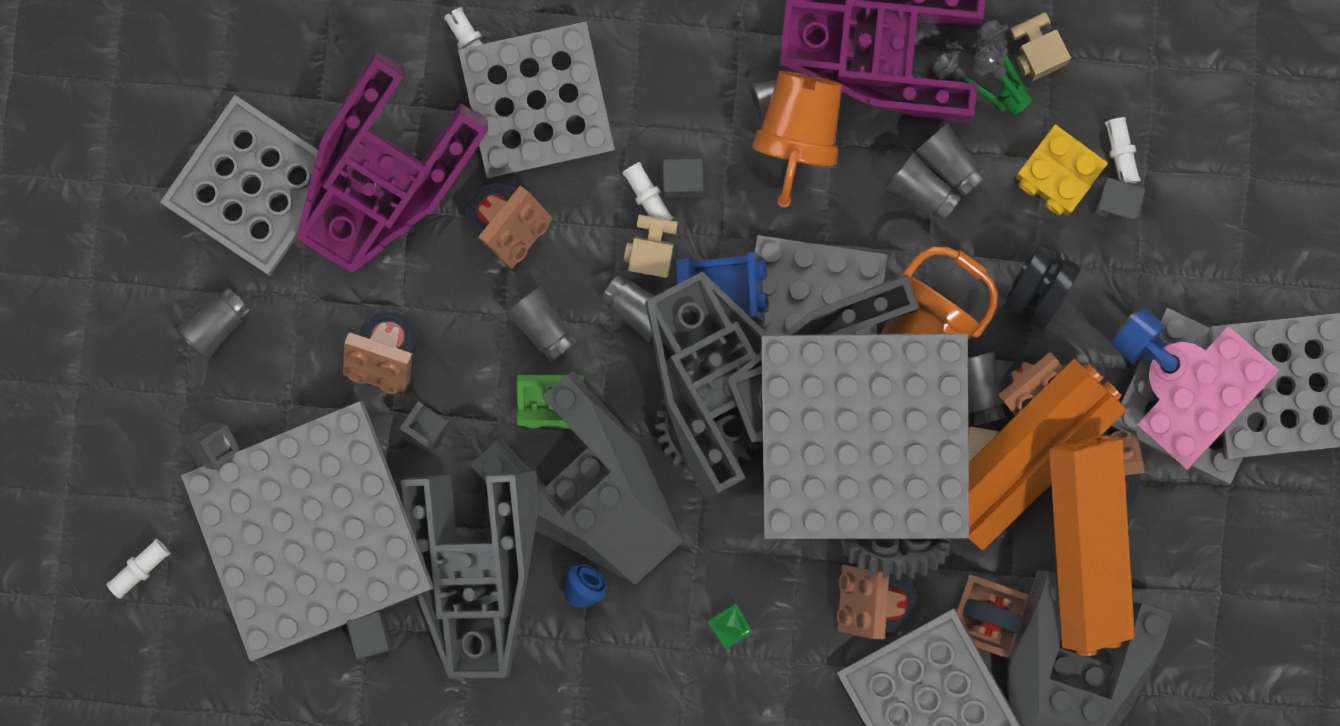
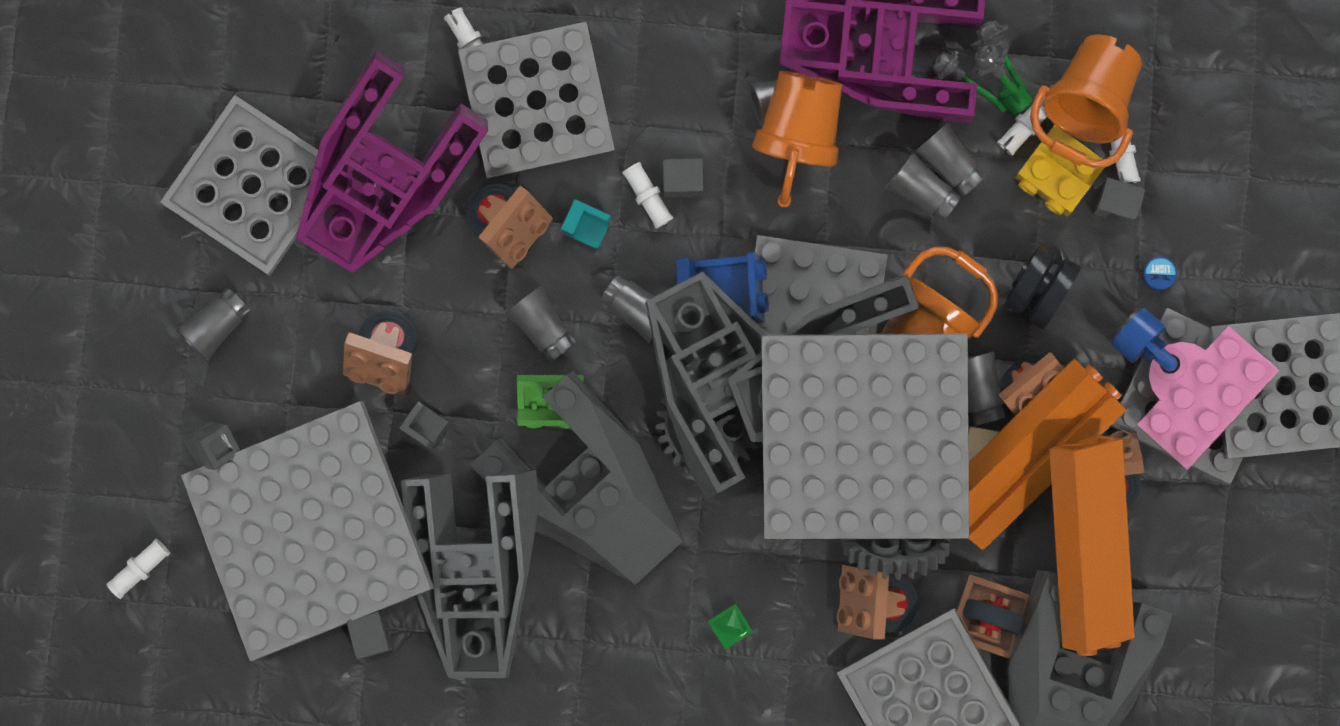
blue cone [563,564,607,608] -> none
tan brick [624,214,678,278] -> none
tan brick [1009,12,1071,81] -> none
none -> teal panel [561,199,612,249]
none -> white pin [997,97,1047,156]
none -> orange piece [1030,34,1143,168]
none -> tile [1142,257,1177,291]

